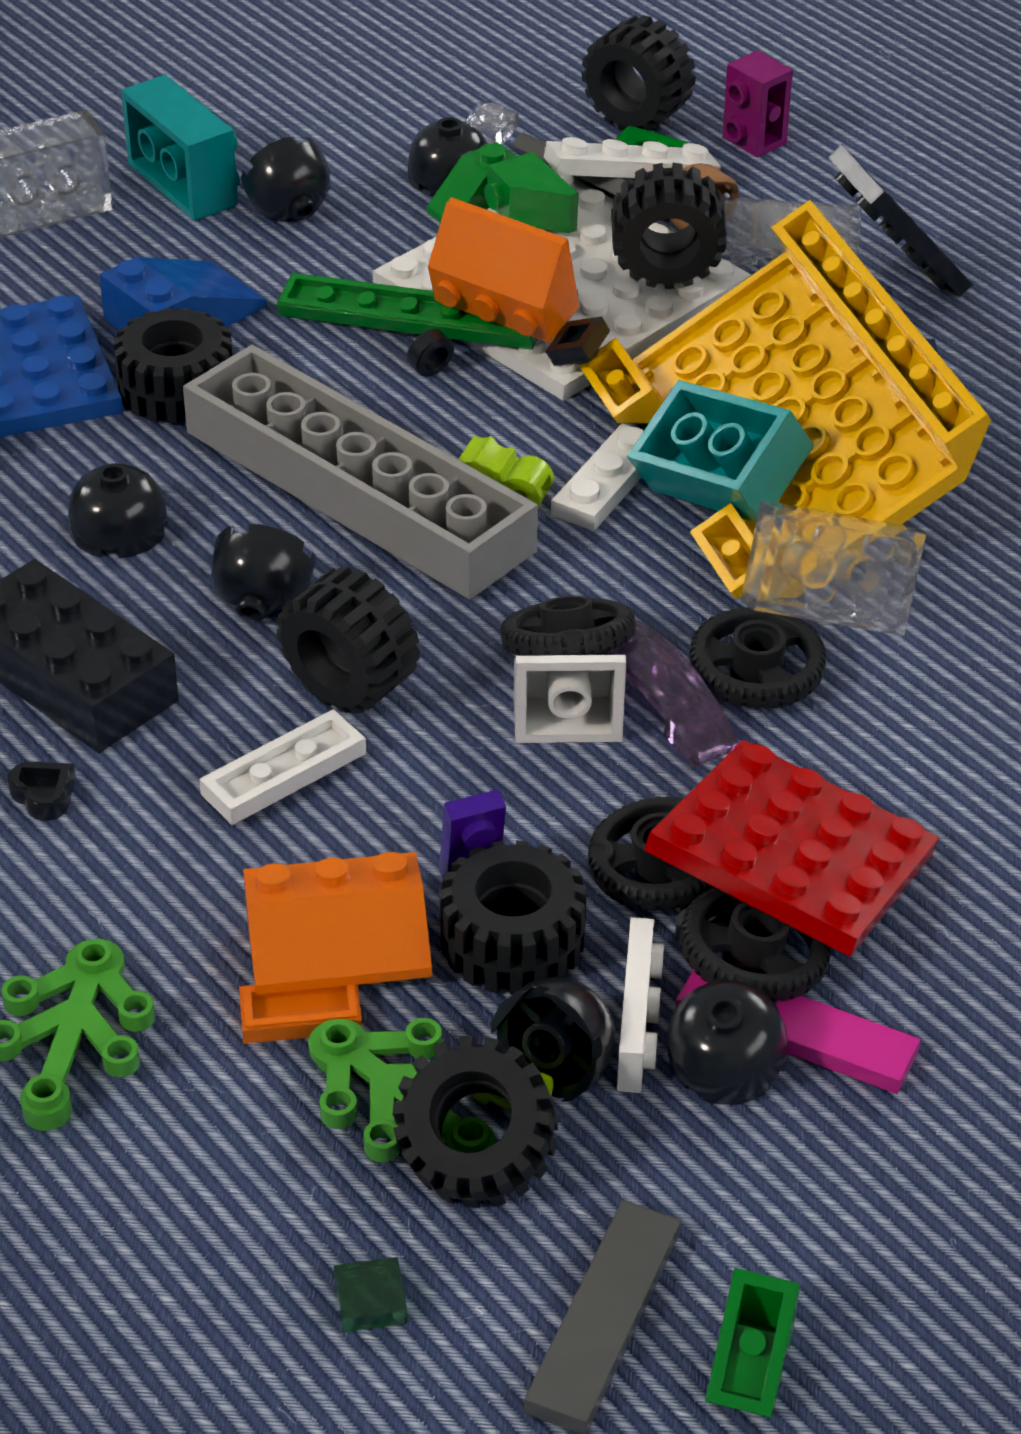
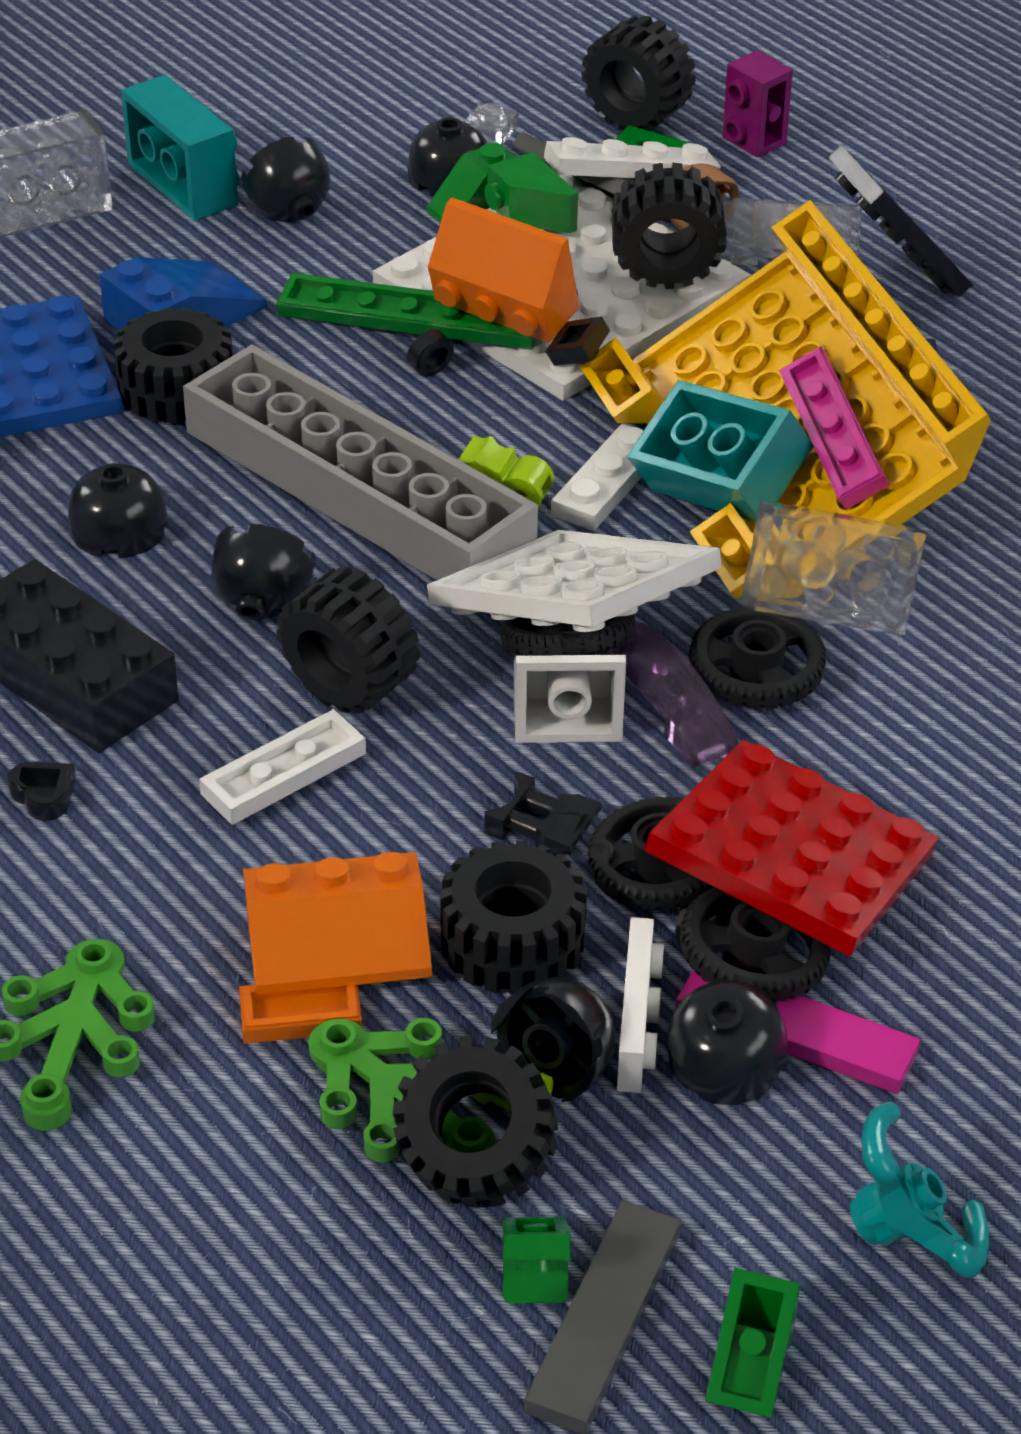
clear green tile [334,1257,408,1332] -> none
dark purple plate [439,789,506,879] -> none
none -> white plate [427,530,721,632]
none -> black piece [484,771,602,856]
none -> green slope [502,1216,570,1304]
none -> dark pink tile [779,346,890,510]
none -> teal piece [850,1102,989,1278]

